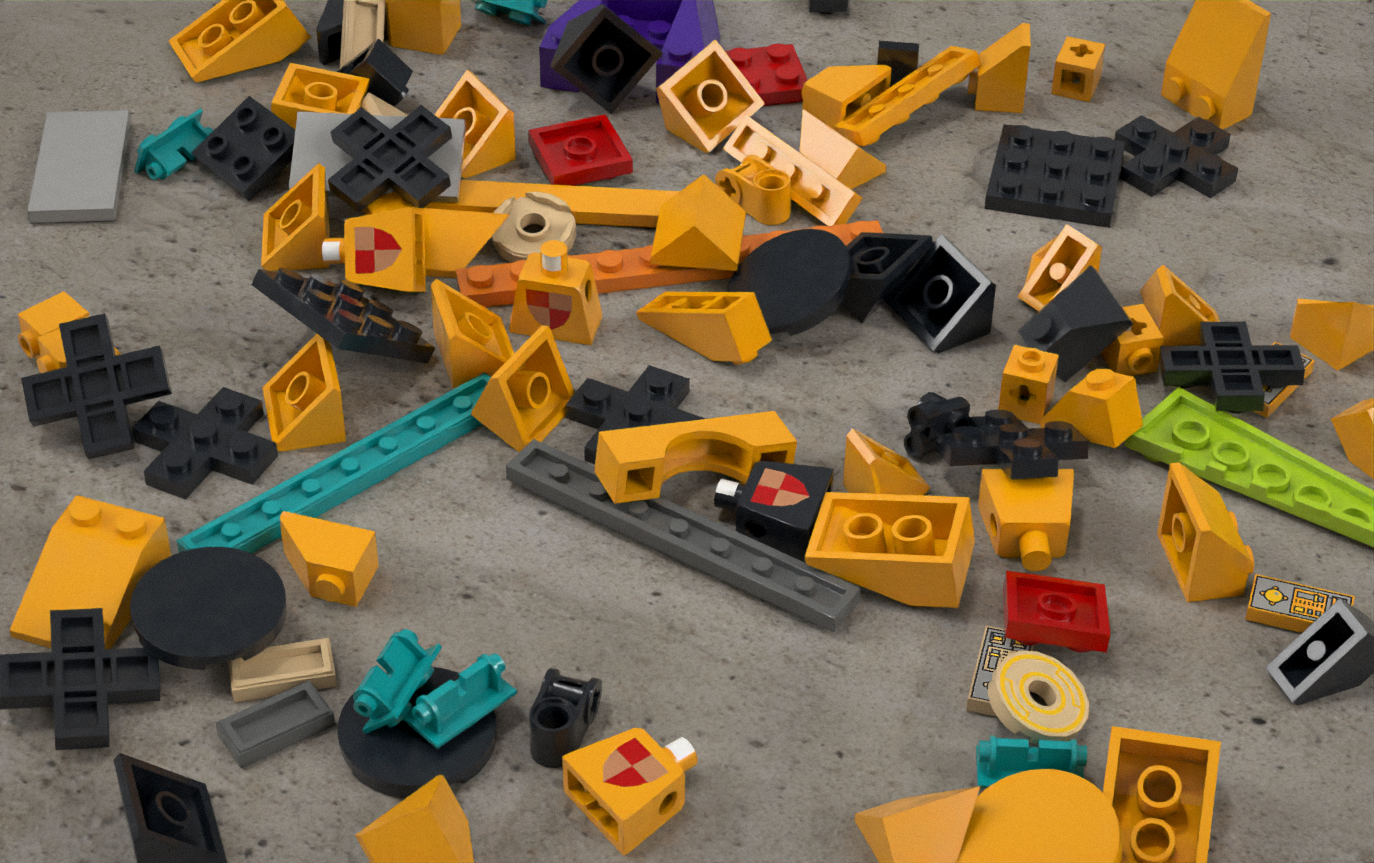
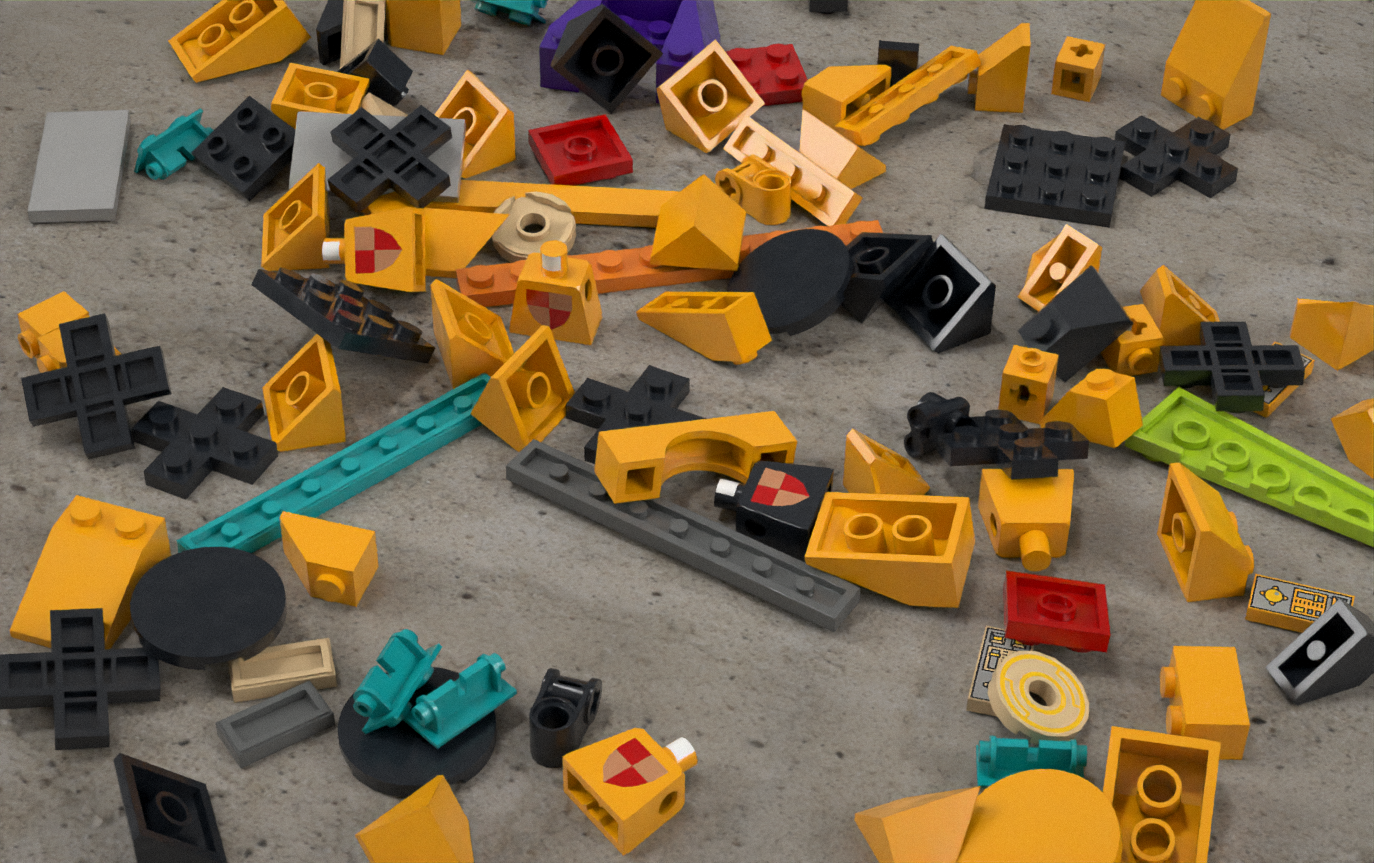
none -> light orange brick [1160,646,1250,760]

